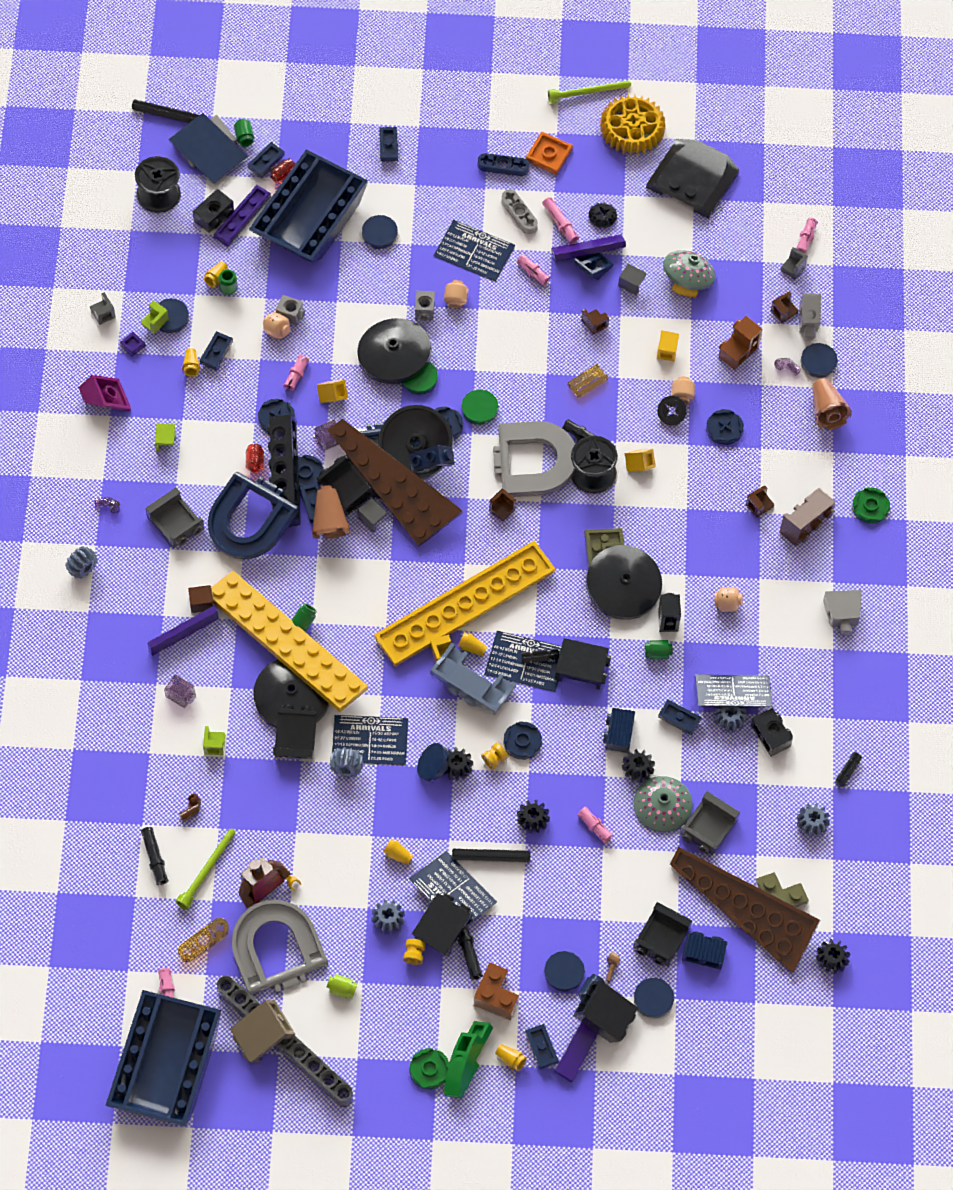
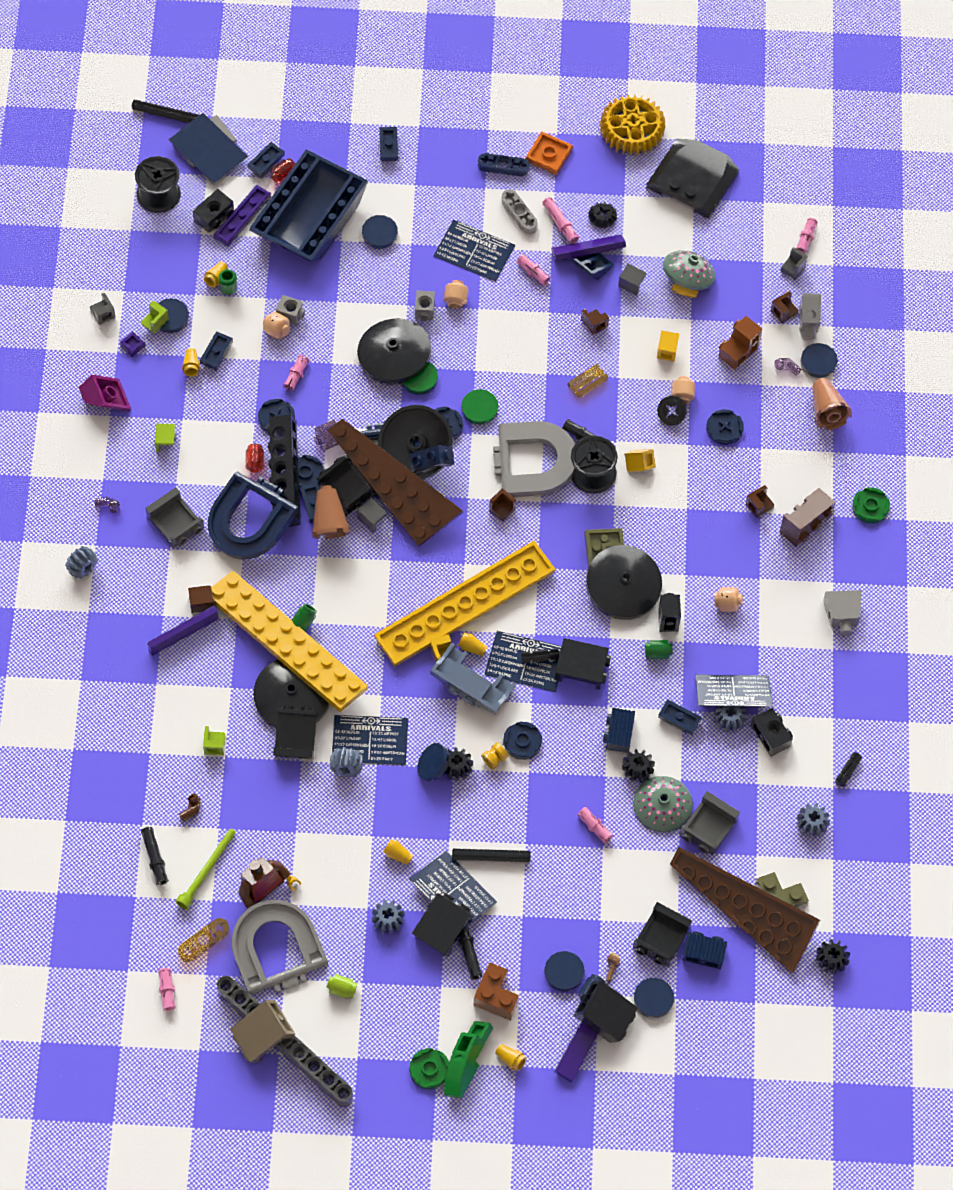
dark blue slope [106,990,221,1127] -> none
clear purple brick [164,674,196,708] -> none
green brick [233,119,255,147] -> none
yellow panel [317,380,348,403] -> none
yellow wheel [403,939,426,965] -> none
black gear [516,800,550,834] -> none
dark blue plate [525,1024,559,1070] -> none
lime piece [547,80,631,104] -> none

